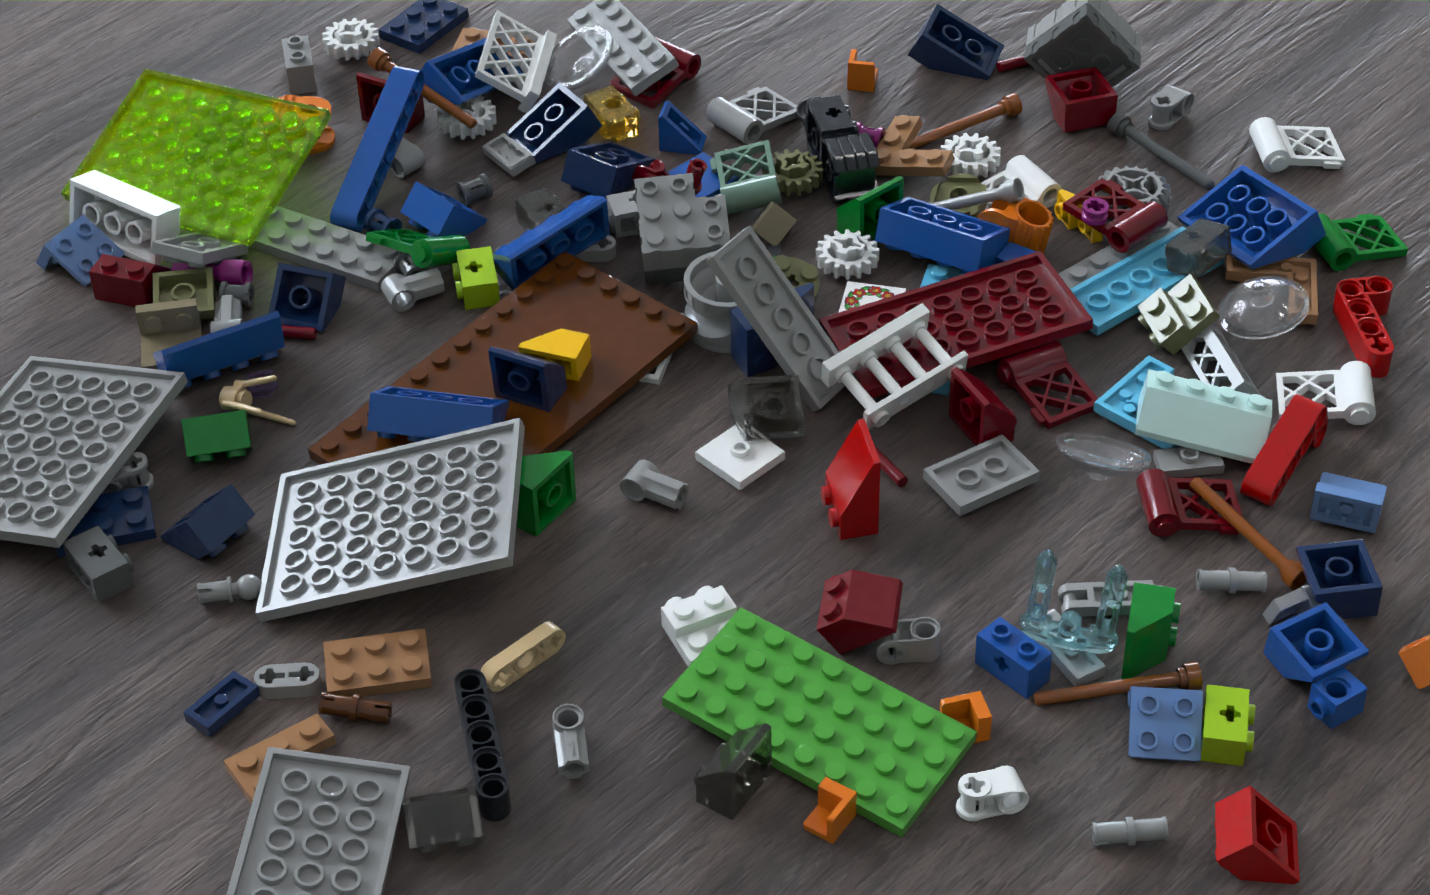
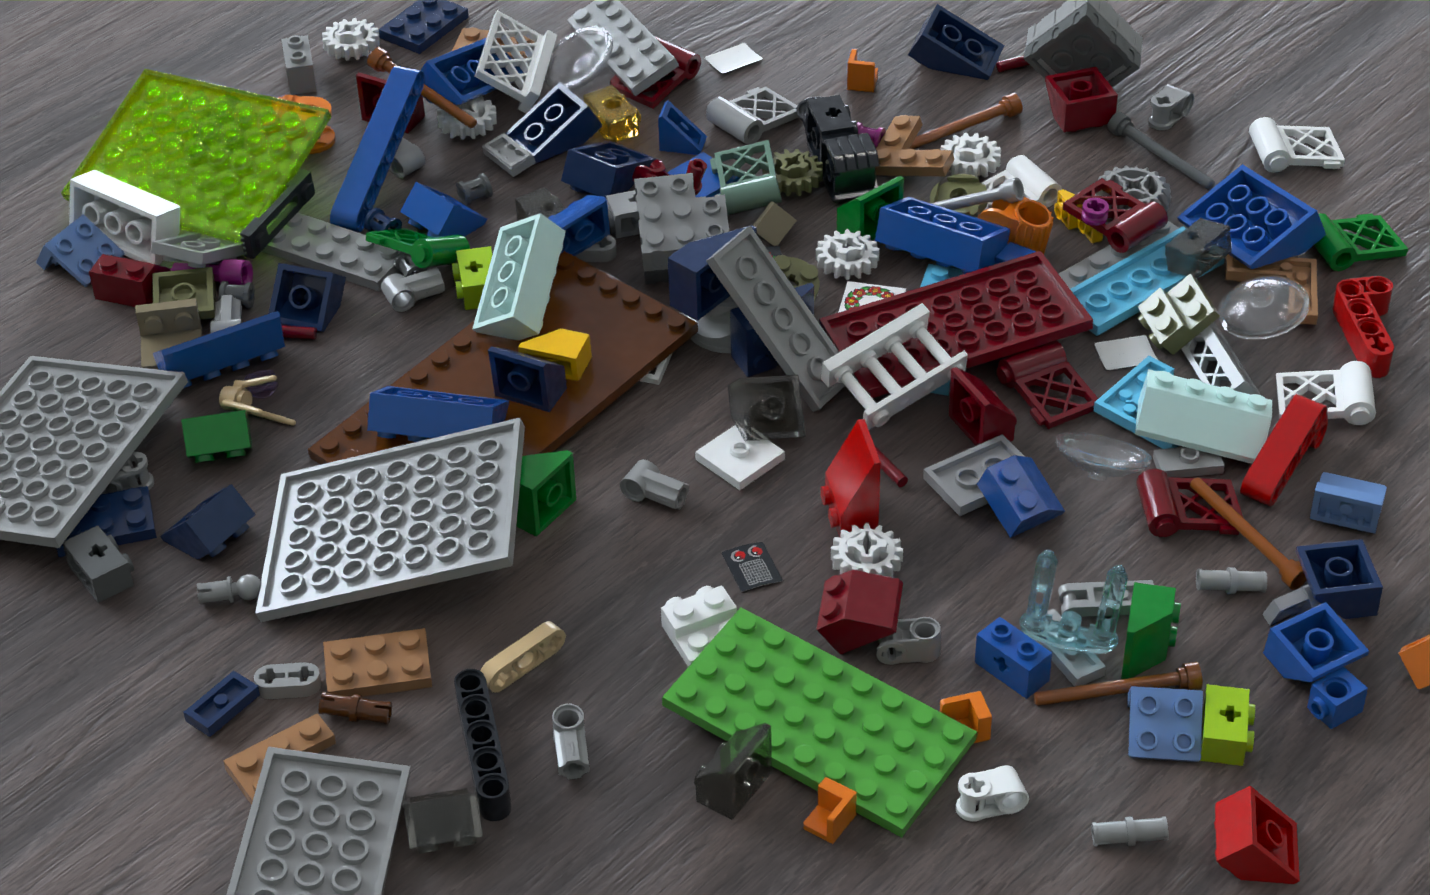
none -> black container [240,169,315,259]
none -> light aqua slope [472,213,566,341]
none -> dark blue slope [668,225,757,321]
none -> white sticker [705,43,763,73]
none -> black sticker [722,542,783,592]
none -> white gear [831,523,903,578]
none -> blue slope [977,455,1065,538]
none -> white sticker [1095,335,1158,370]

